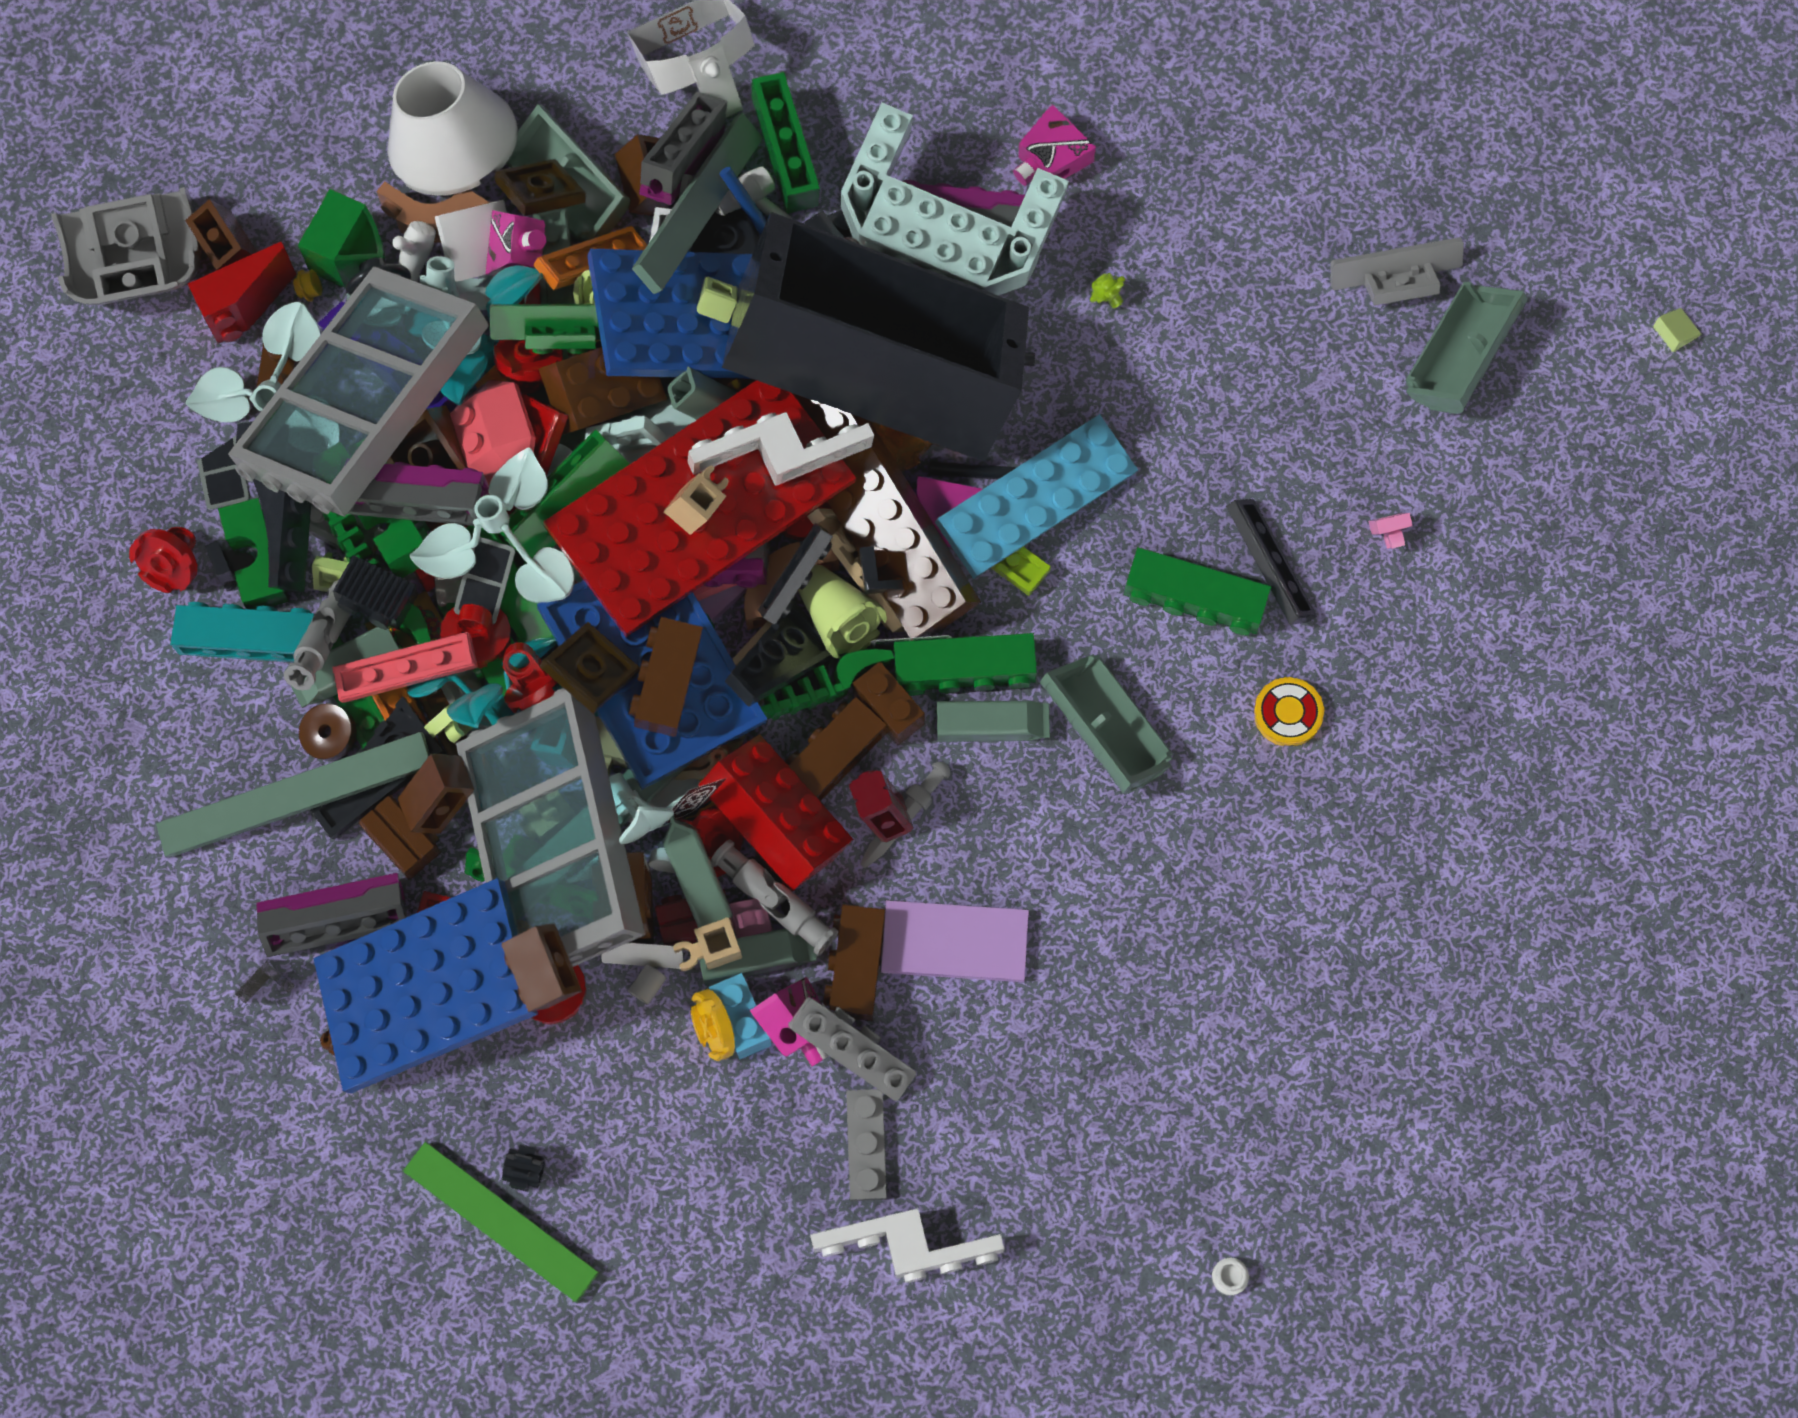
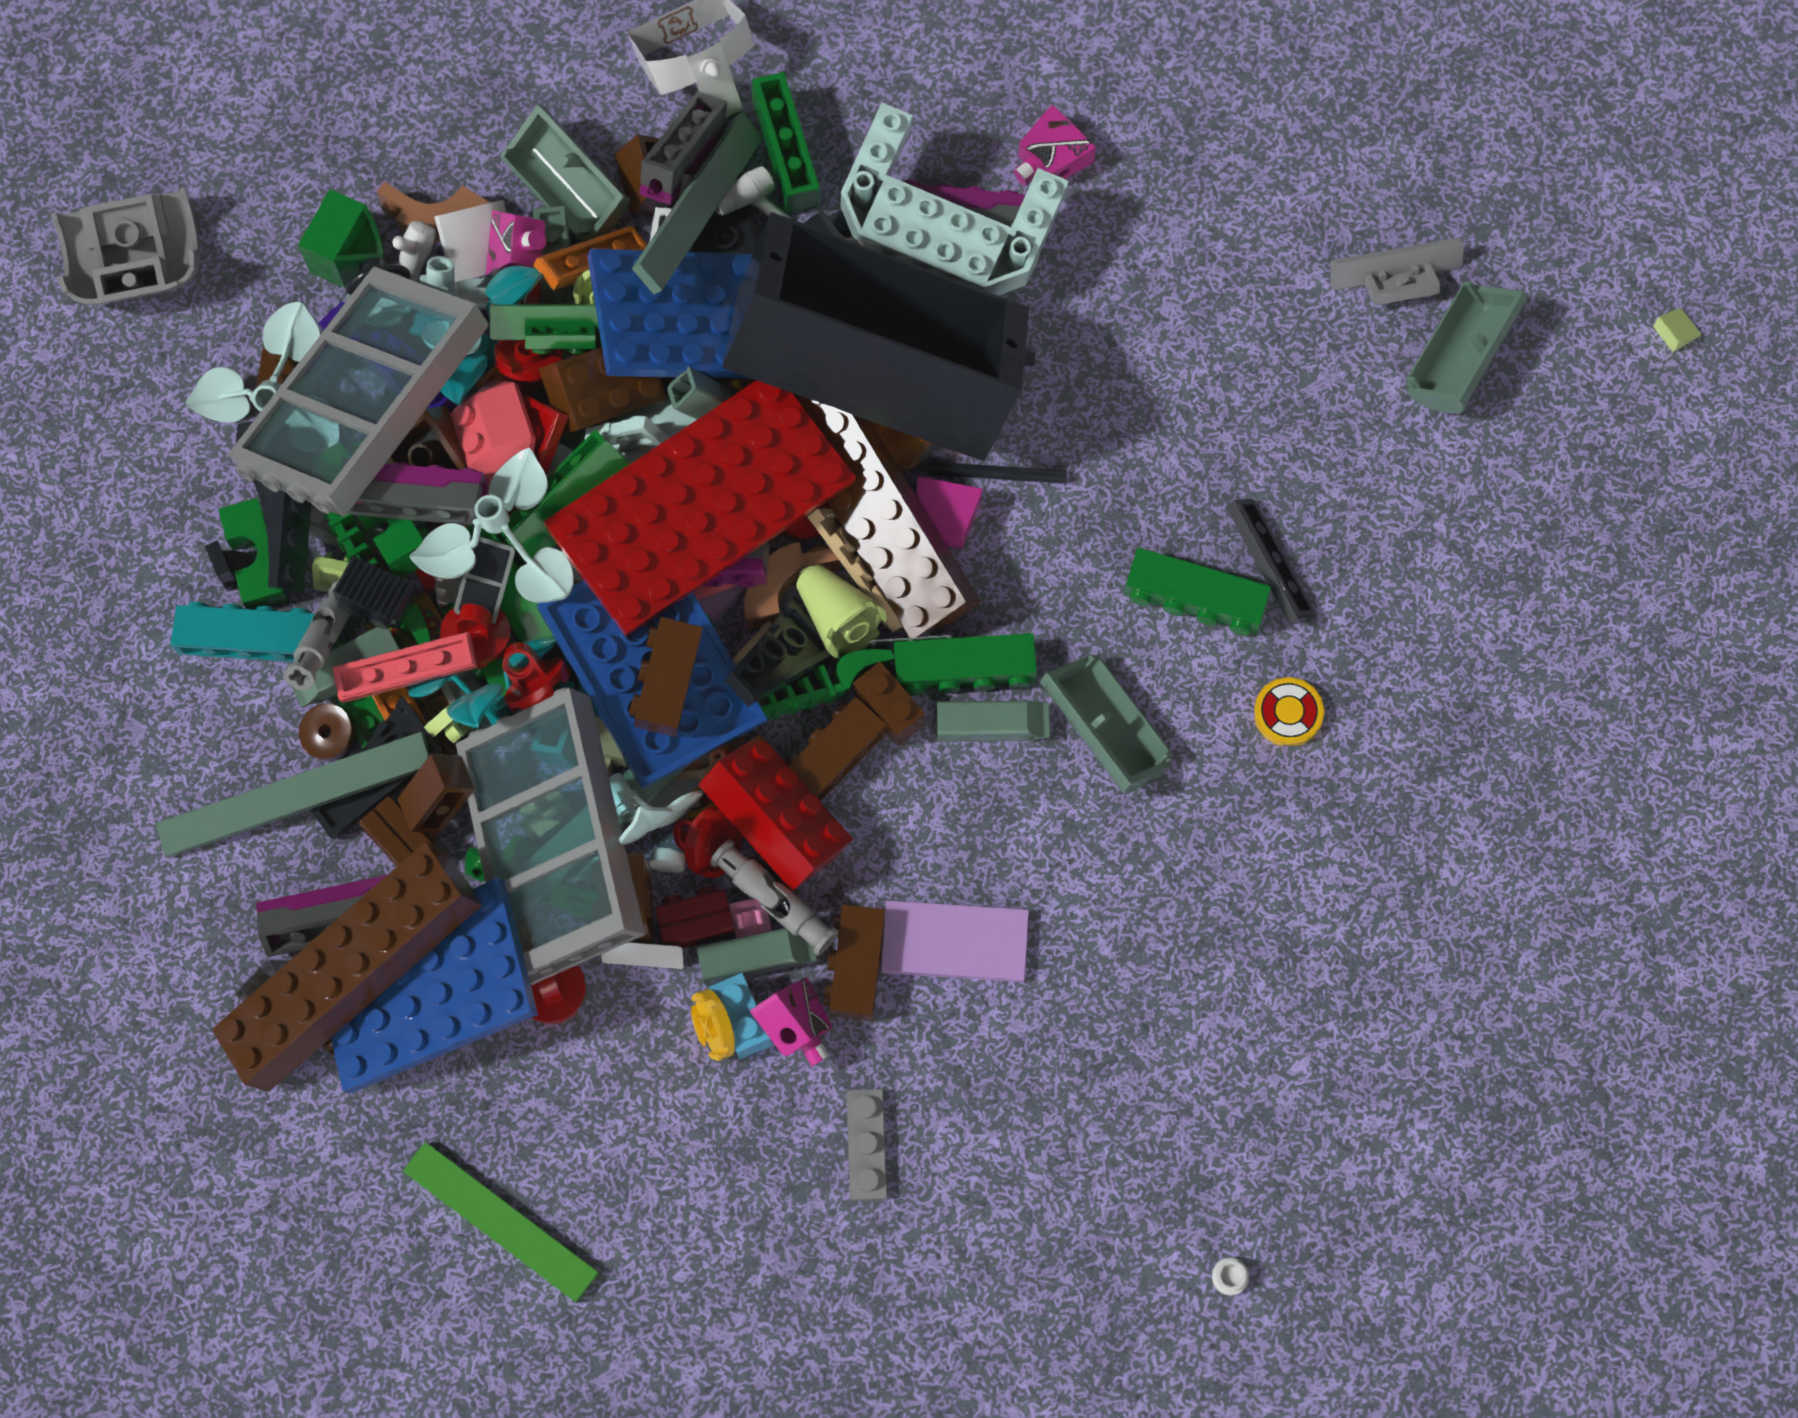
red tile [129,526,198,593] -> none
reddish brown brick [185,199,257,270] -> none
red slope [188,241,296,344] -> none
black sticker [197,436,249,510] -> none
yellow plate [293,269,322,302] -> none
white cone [388,62,518,196] -> none
dark brown tile [495,159,586,216] -> none
reddish brown brick [501,923,582,1012] -> none
black gear [502,1144,546,1192] -> none
dark brown tile [540,622,640,714] -> none
light grey hinge [628,964,667,1005] -> none
black sticker [661,778,727,826] -> none
sand green piece [663,815,733,928] -> none
tan brick [664,465,729,535] -> none
tan brick [673,917,742,971] -> none
white bracket [688,412,874,486] -> none
yellowish green slope [697,277,738,323] -> none
blue bar [719,166,767,235] -> none
black plate [758,522,833,625] -> none
light grey bracket [788,997,916,1101] -> none
white bracket [810,1209,1004,1283] -> none
dark red brick [849,770,914,843] -> none
black tile [859,546,904,595] -> none
light grey sword [861,762,950,868] -> none
medium azure plate [935,414,1138,579] -> none
lime plate [991,547,1051,597] -> none
lime plant [1089,273,1125,308] -> none
bright pink tile [1368,513,1413,549] -> none
none -> reddish brown brick [212,841,482,1092]

